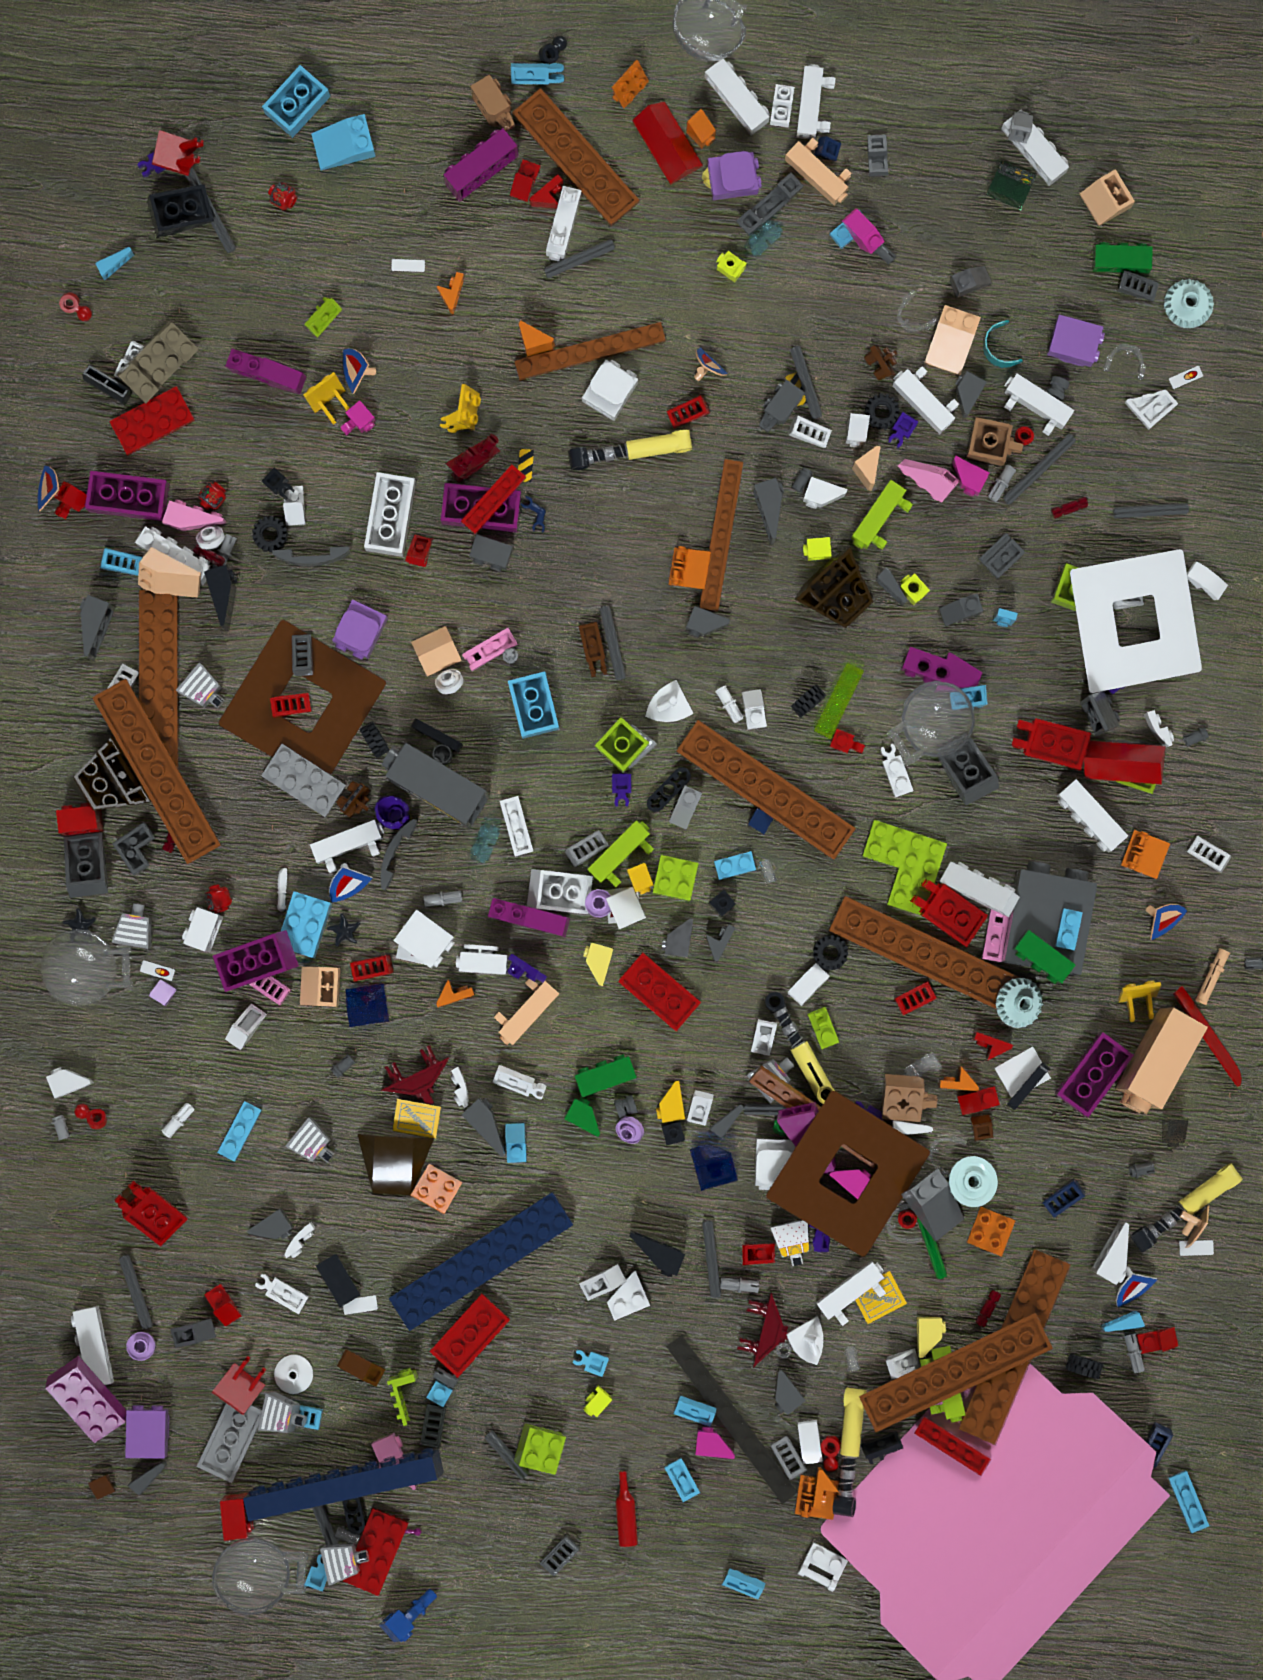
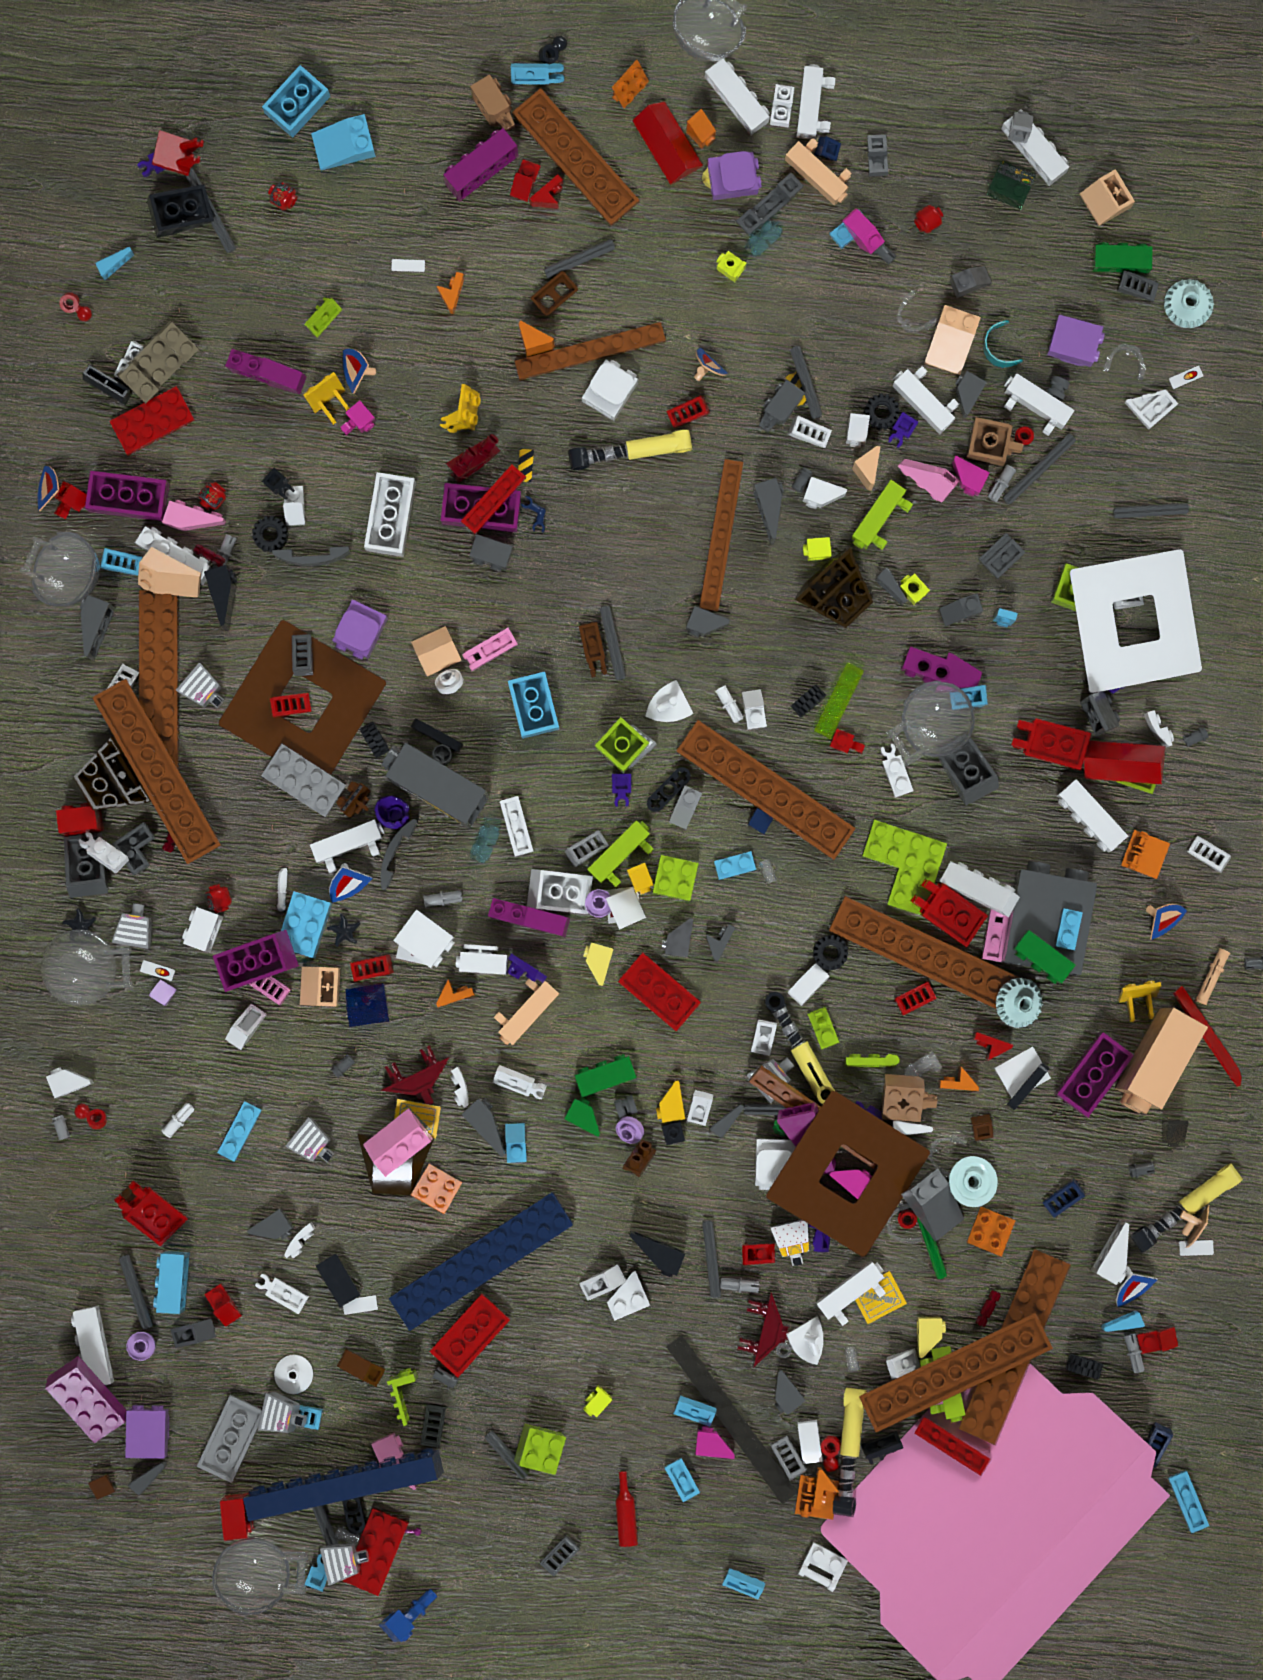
white plate [196,525,225,549] -> none
red plate [212,1356,267,1415] -> none
red slope [405,534,433,567] -> none
medium azure plate [426,1380,453,1407] -> none
light grey axle [503,648,518,664] -> none
white brick [546,186,582,261] -> none
medium azure plate [573,1350,609,1377] -> none
orange hinge [668,546,711,589] -> none
clear blue slope [690,1144,738,1191] -> none
black brick [709,890,736,917] -> none
reddish brown hips [864,345,898,380] -> none
red slope [957,1086,1000,1115] -> none
dark red axle [1051,497,1088,519] -> none
white slope [1187,561,1228,600] -> none
none -> clear windscreen [19,532,100,607]
none -> white plate [78,832,129,873]
none -> medium azure brick [153,1251,190,1314]
none -> bright pink slope [363,1108,433,1177]
none -> reddish brown piece [531,271,578,316]
none -> reddish brown hips [623,1140,656,1177]
none -> lime hinge [844,1054,900,1067]
none -> red head [914,205,943,233]

